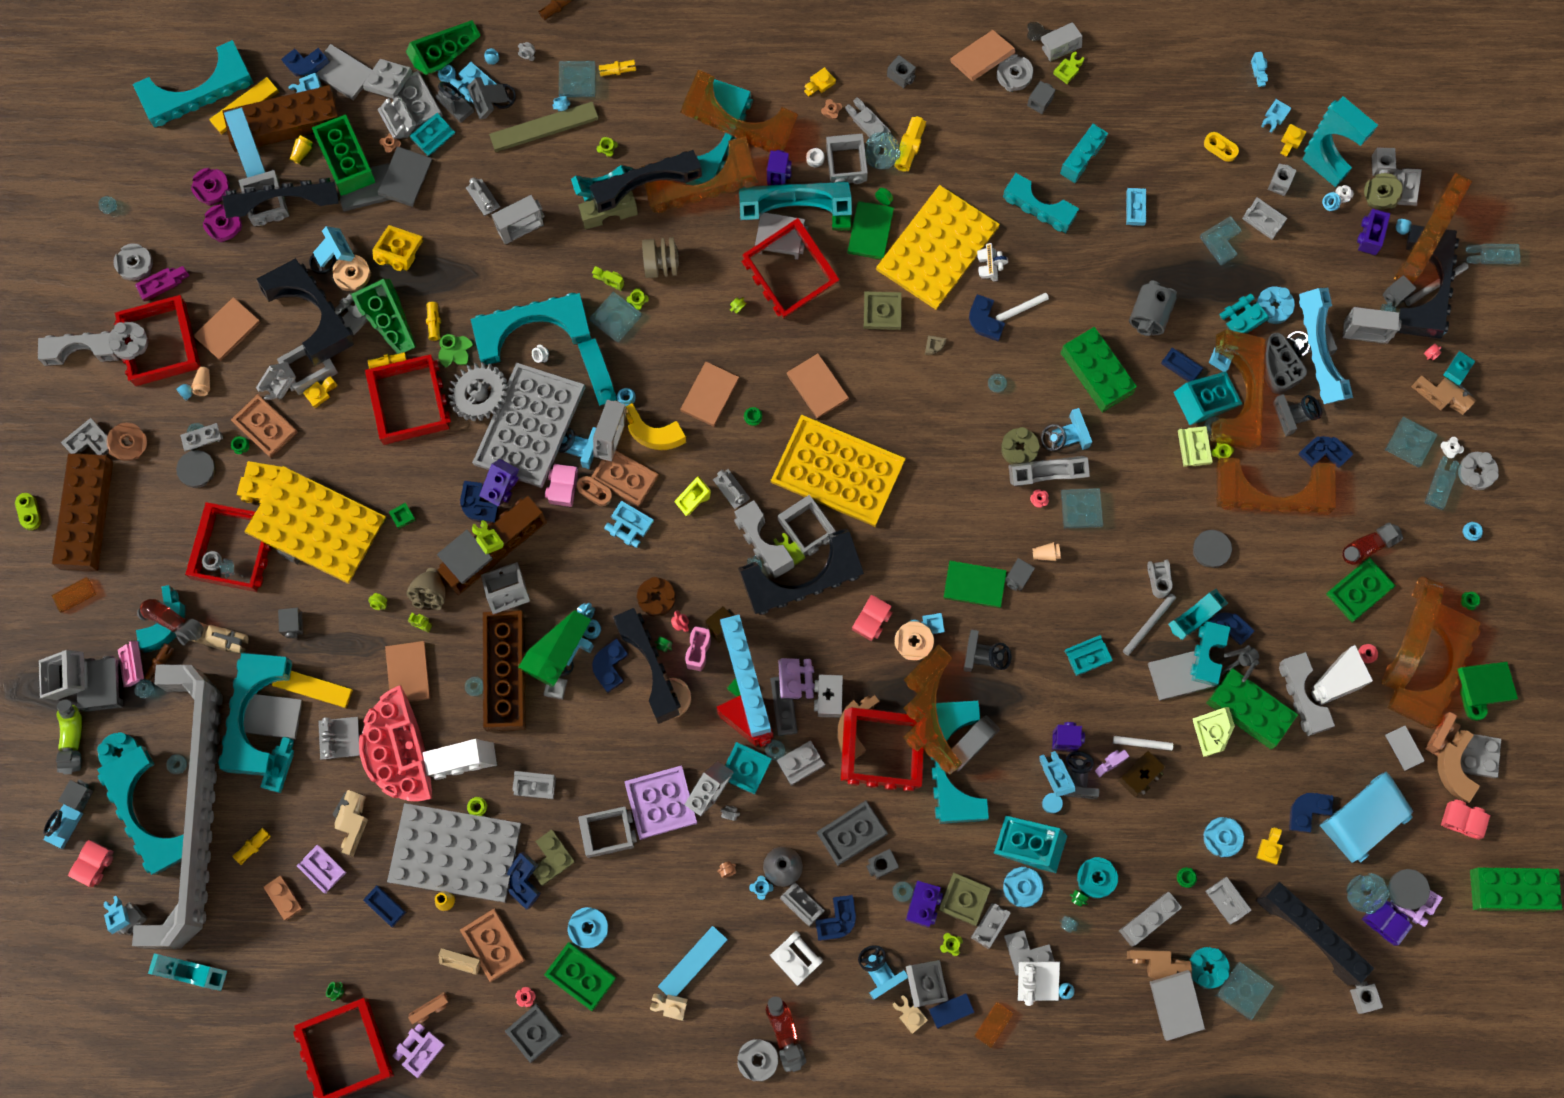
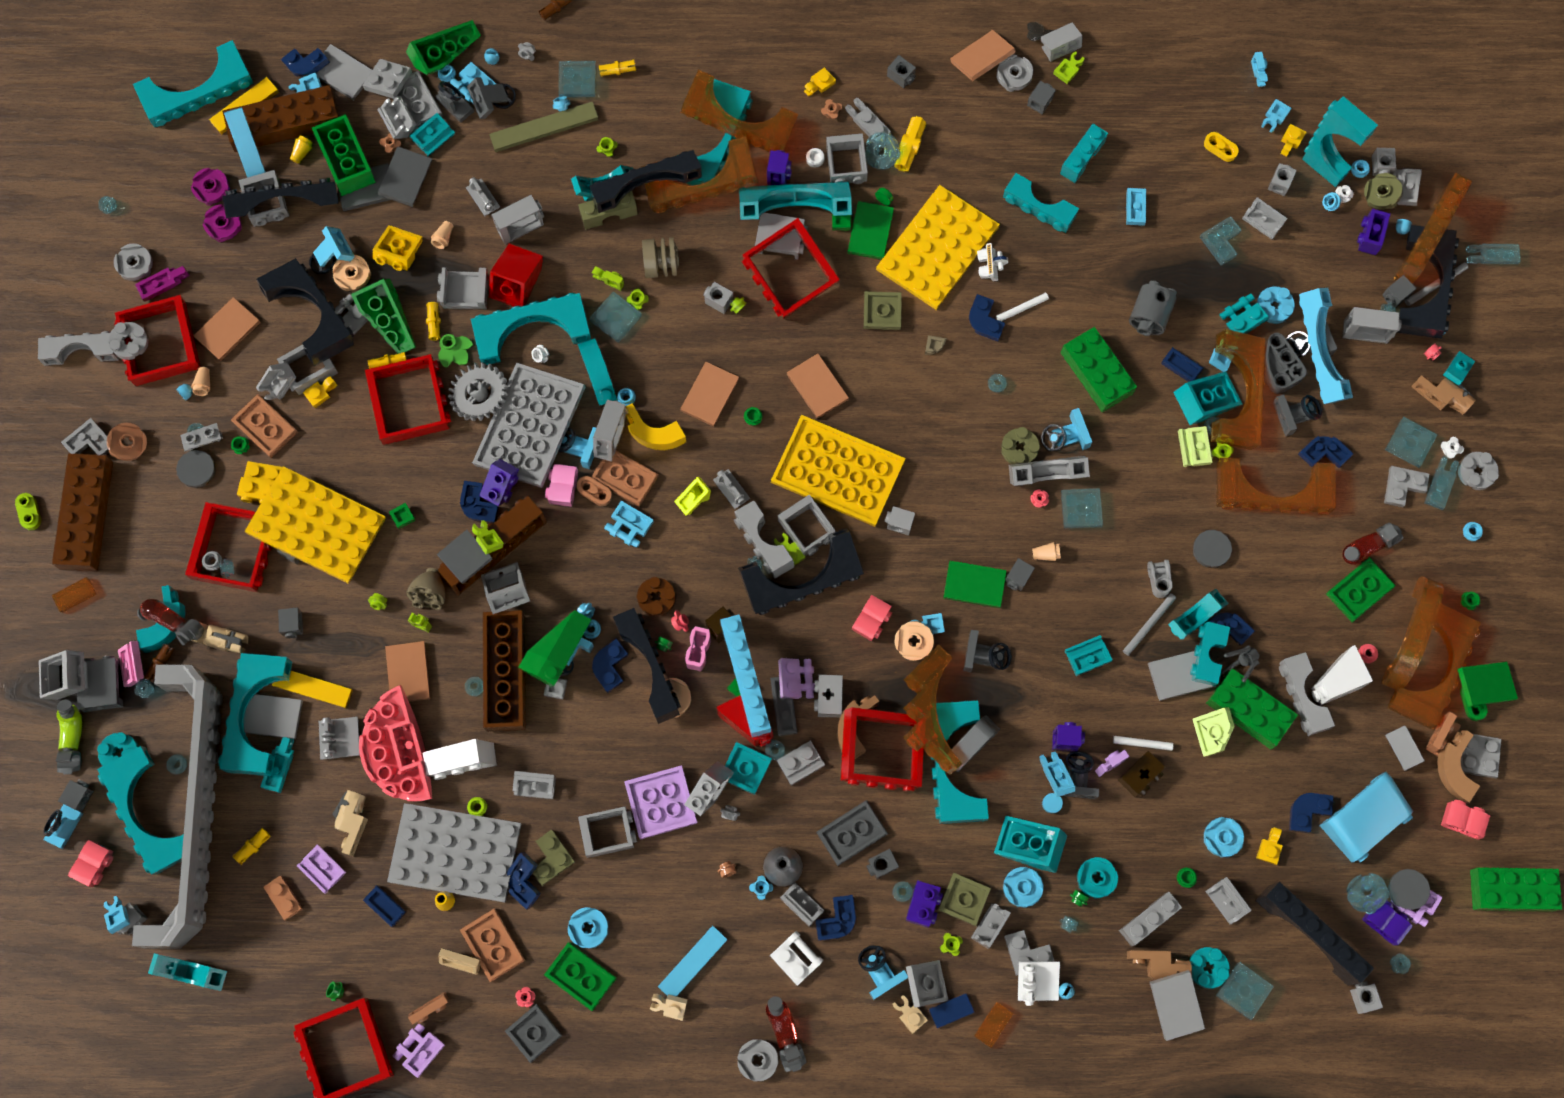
none -> light nougat cone [431,221,454,249]
none -> light grey panel [437,267,489,309]
none -> red slope [489,243,543,307]
none -> light grey brick [704,282,734,314]
none -> light grey brick [885,506,915,535]
none -> medium azure plate [1351,160,1370,178]
none -> light grey plate [1384,466,1429,507]
none -> clear light blue plate [1390,954,1411,974]

